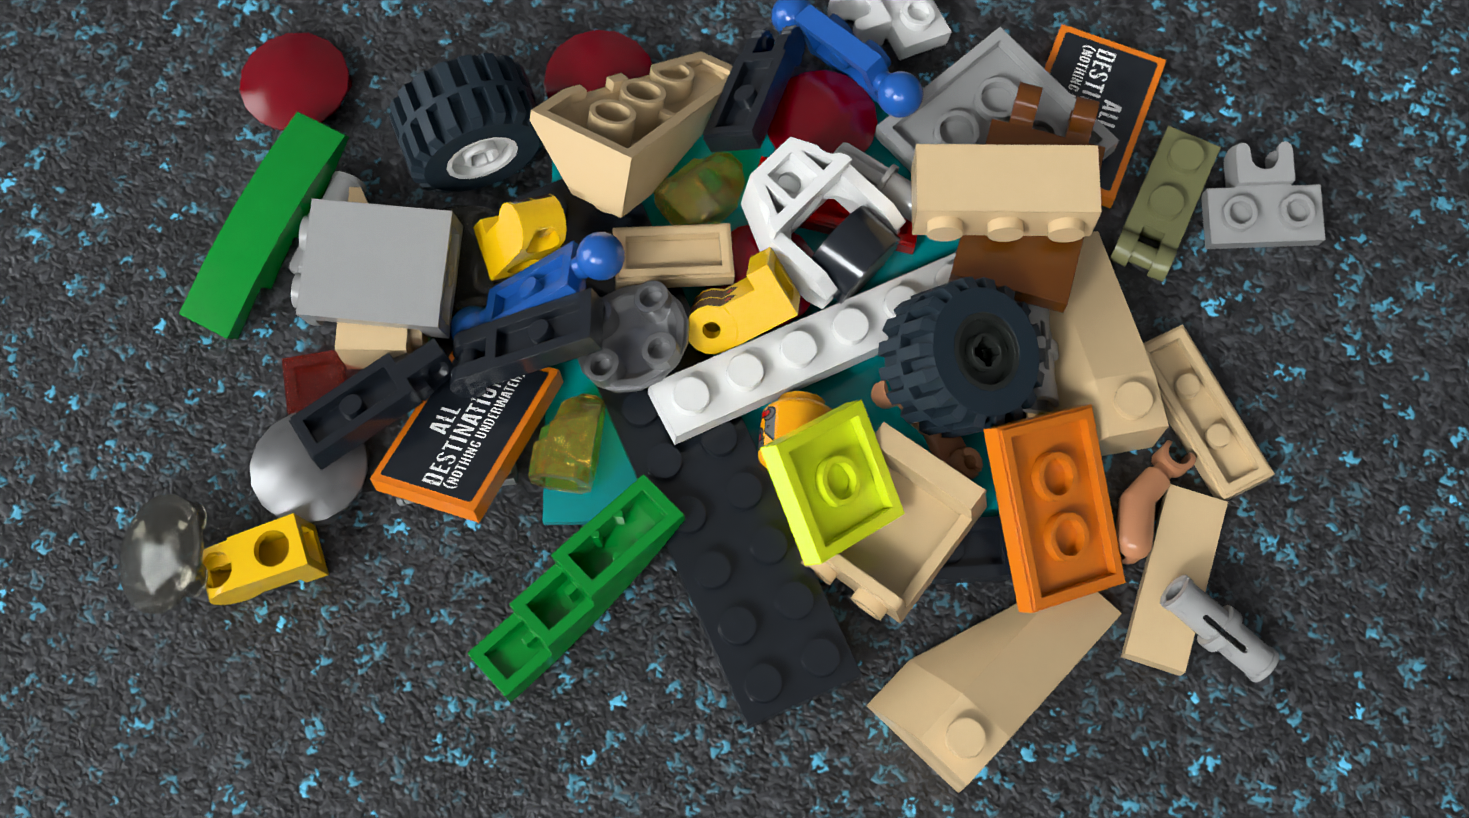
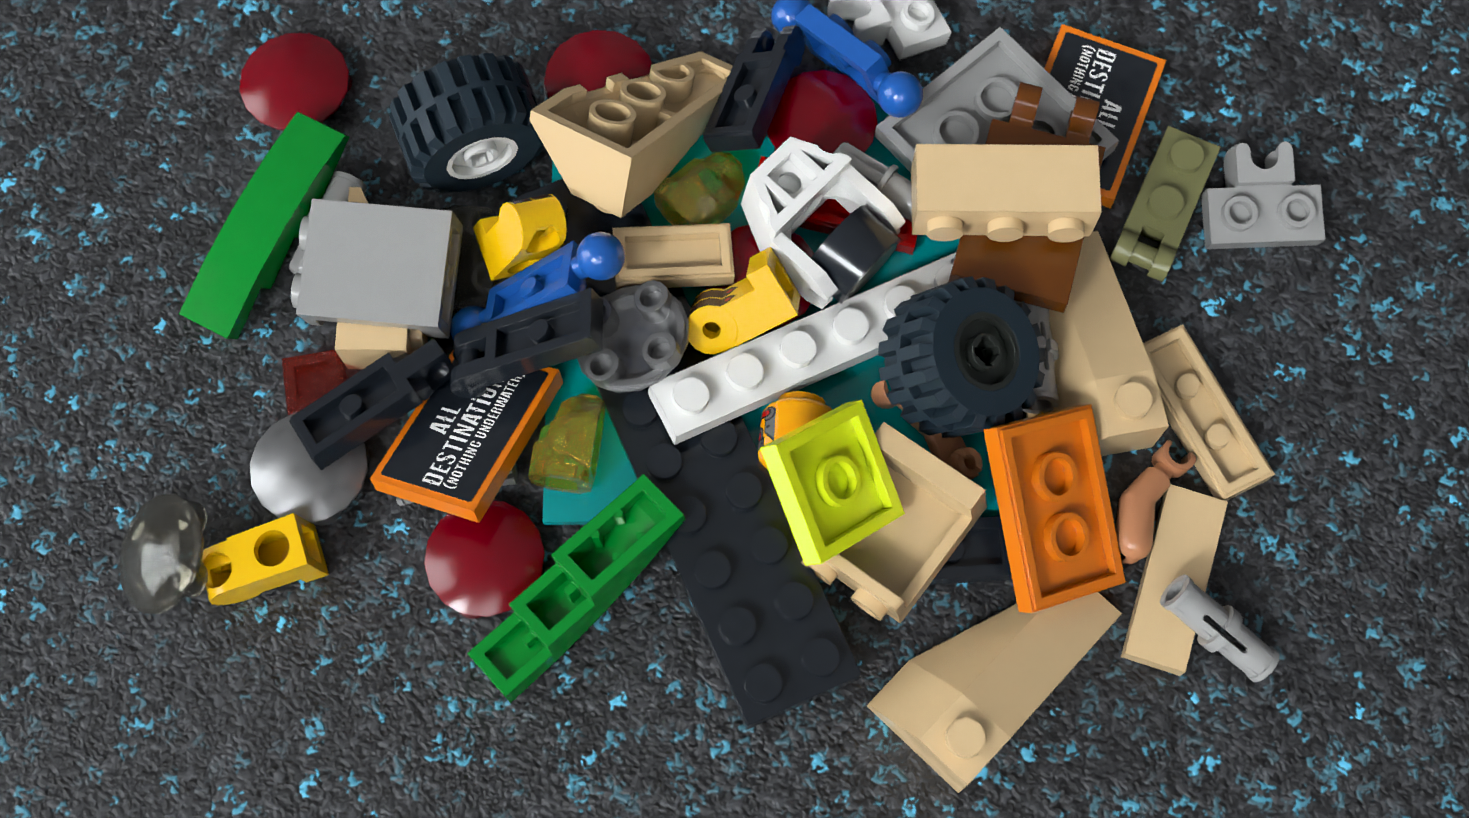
none -> dark red dish [424,501,545,619]

